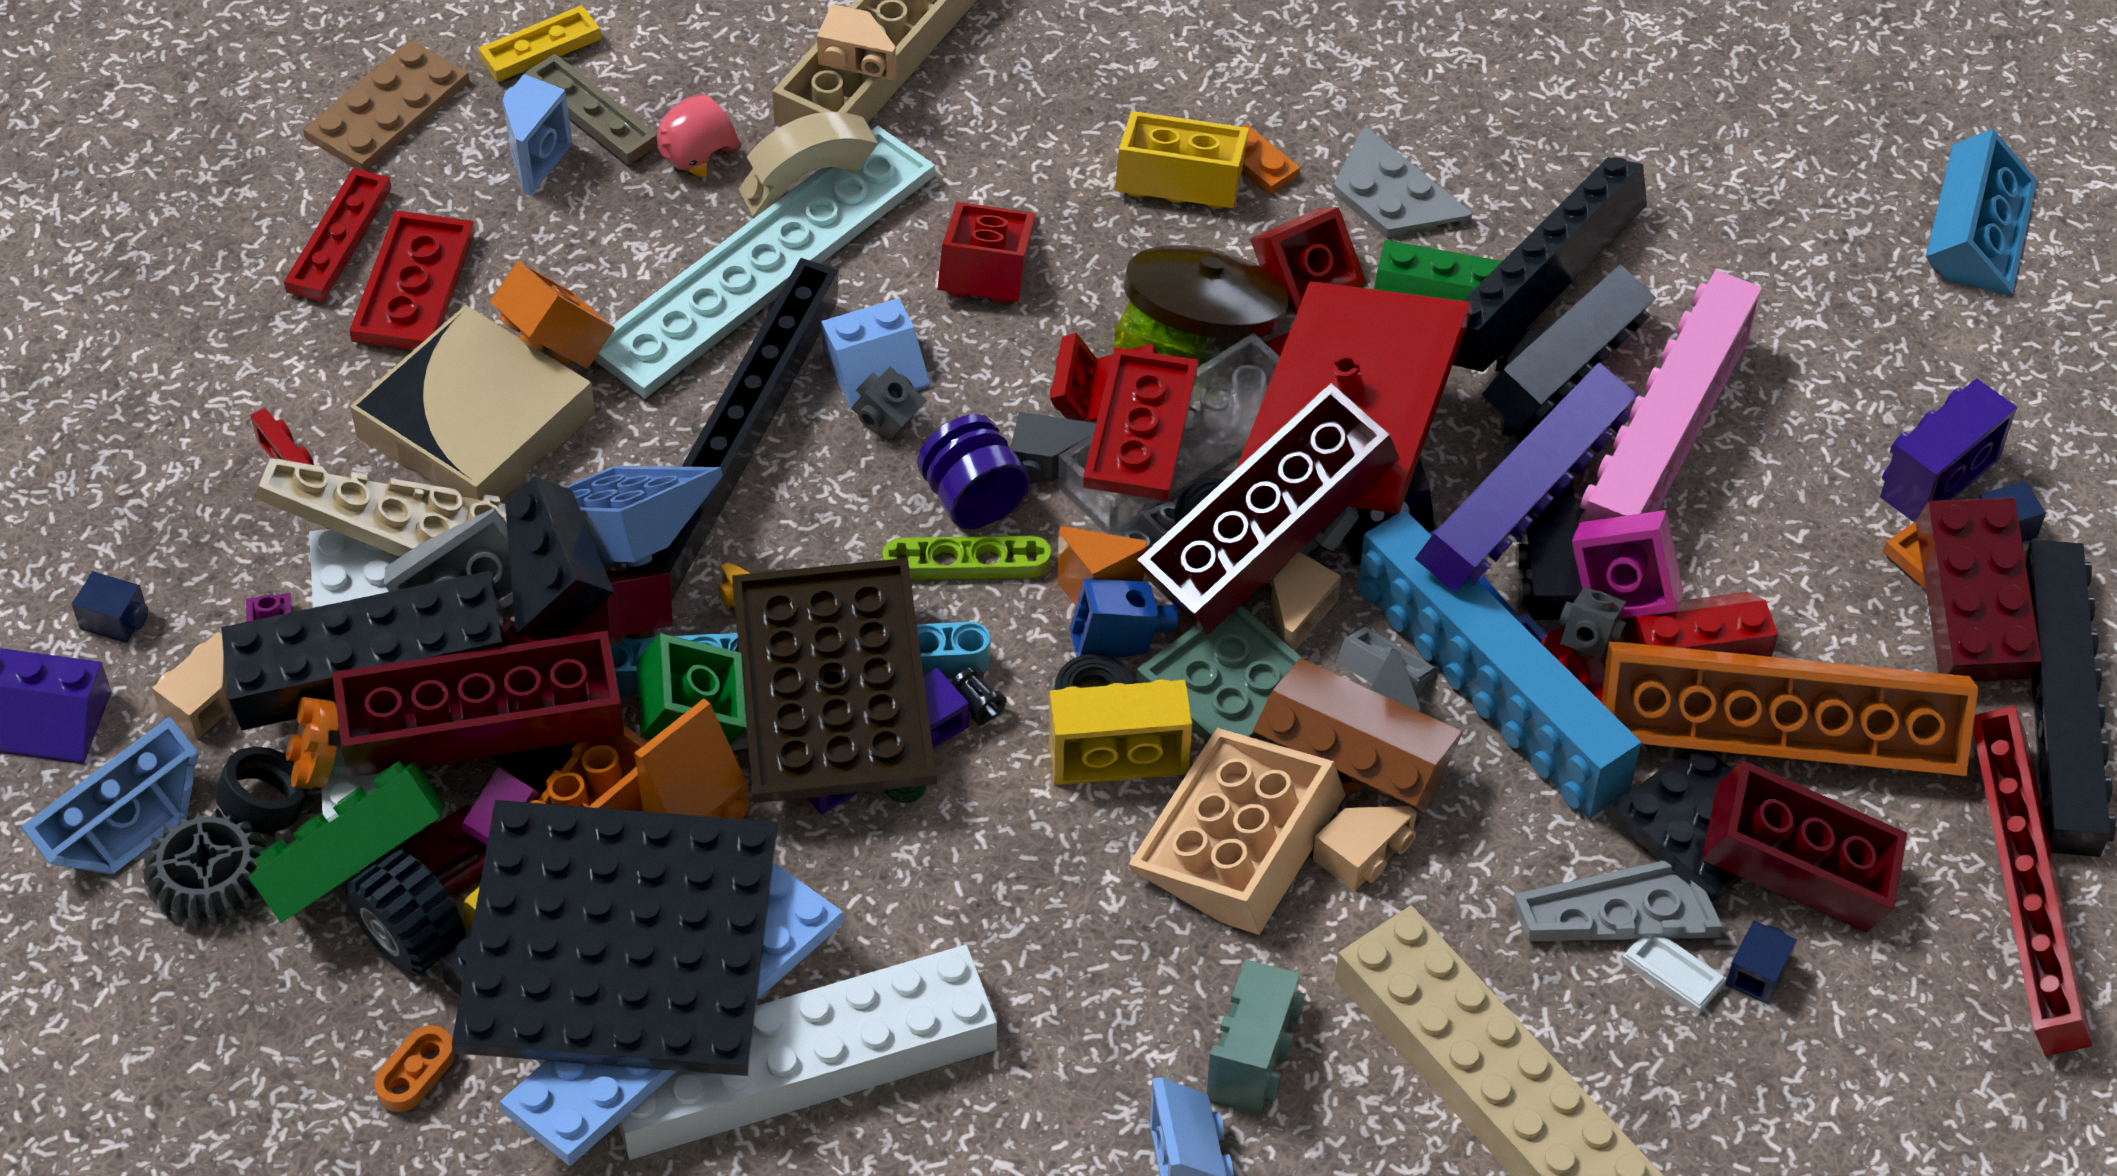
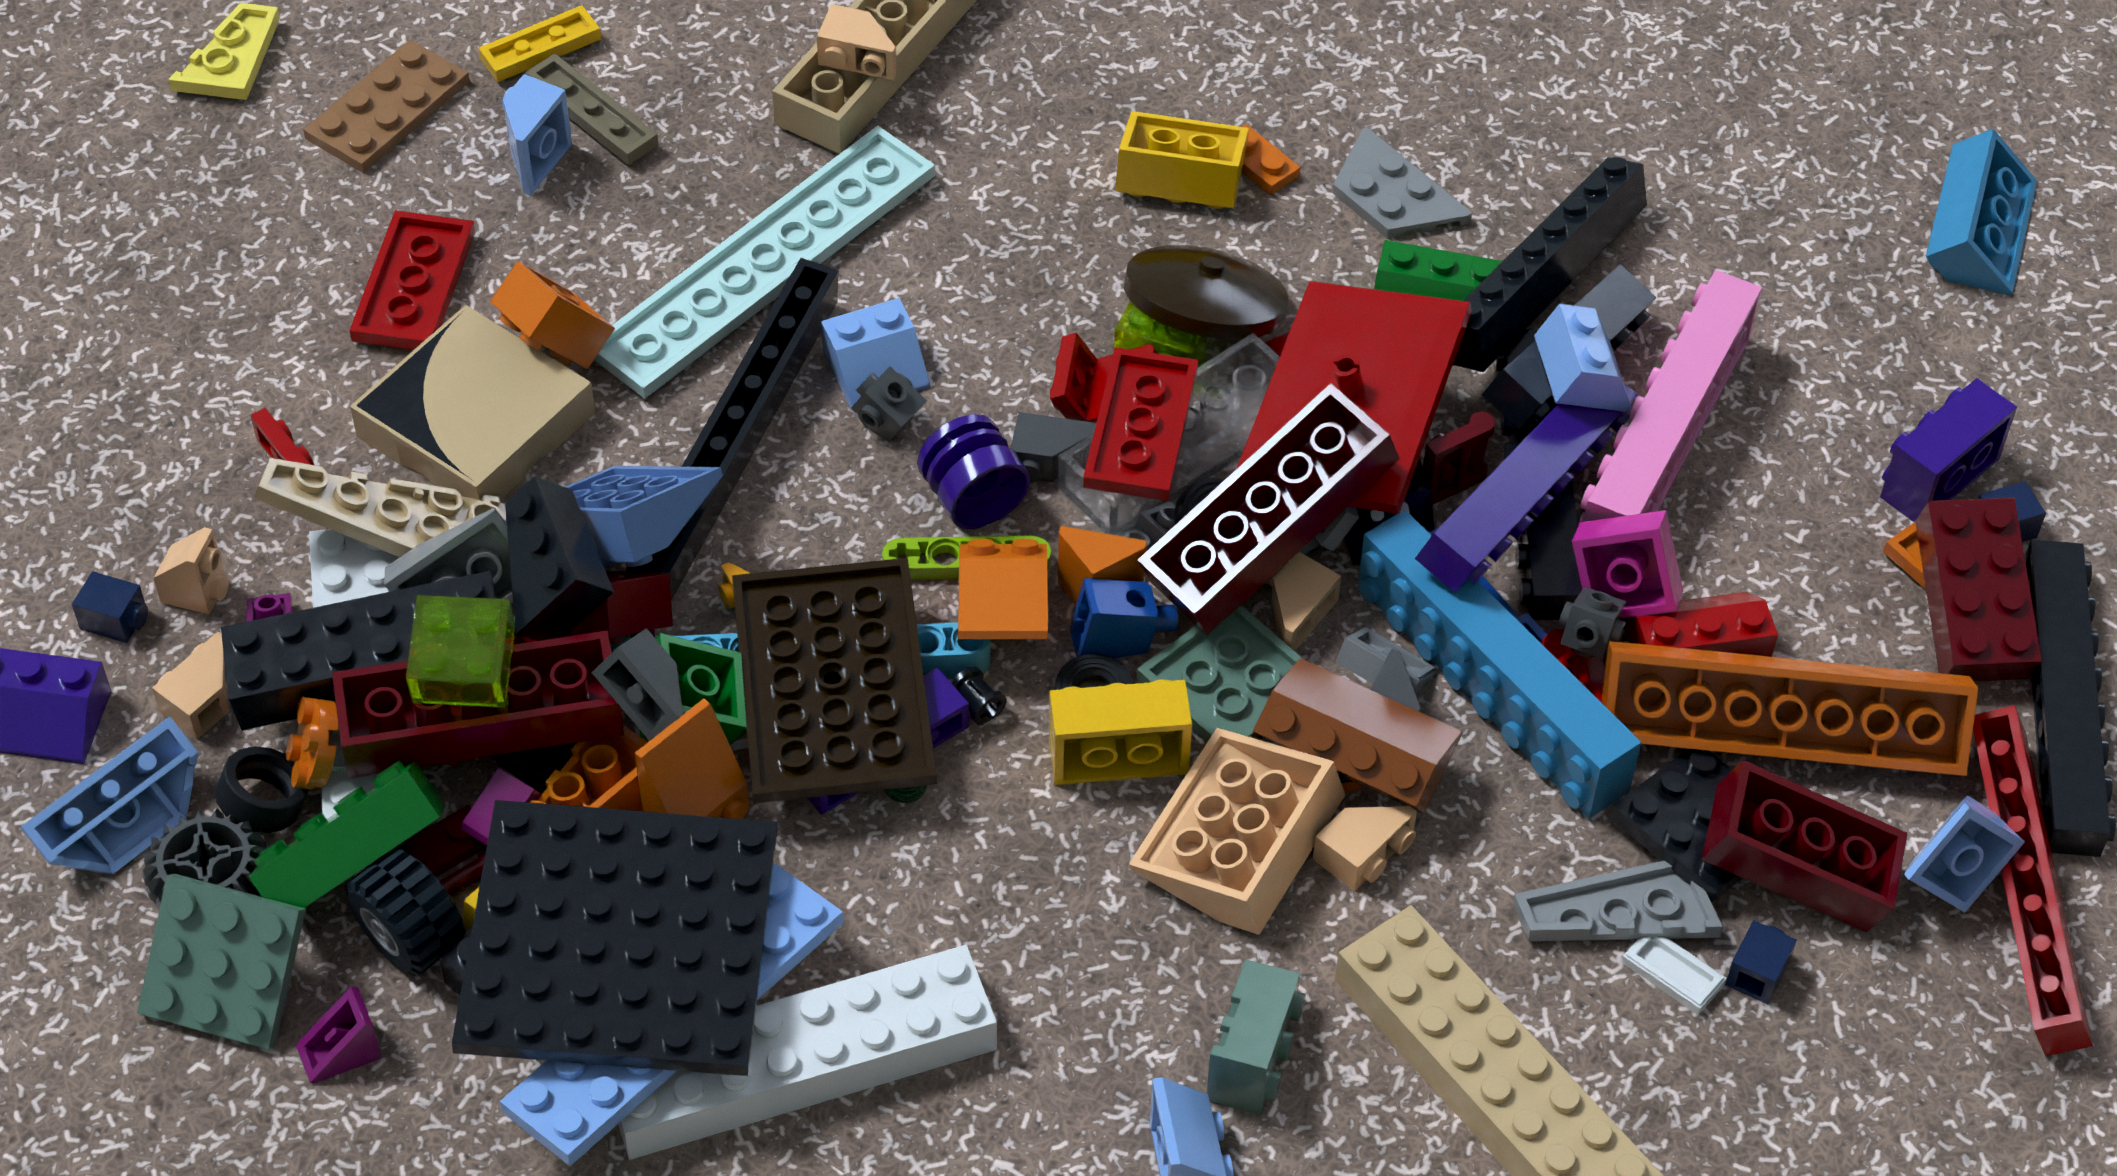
red plate [284,168,392,302] -> none
orange plate [374,1025,455,1112] -> none
coral piece [657,93,742,177] -> none
tan arch [738,112,878,217] -> none
red slope [937,202,1036,304] -> none
red slope [1250,207,1367,314] -> none
none -> sand green plate [137,874,306,1049]
none -> light nougat slope [153,527,229,614]
none -> light yellow wing [168,3,280,100]
none -> magenta slope [296,987,382,1083]
none -> clear neon green brick [406,595,515,707]
none -> dark grey slope [592,628,683,741]
none -> orange slope [958,539,1048,639]
none -> dark red plate [1423,411,1495,505]
none -> light blue slope [1534,304,1632,412]
none -> light blue slope [1904,795,2025,913]

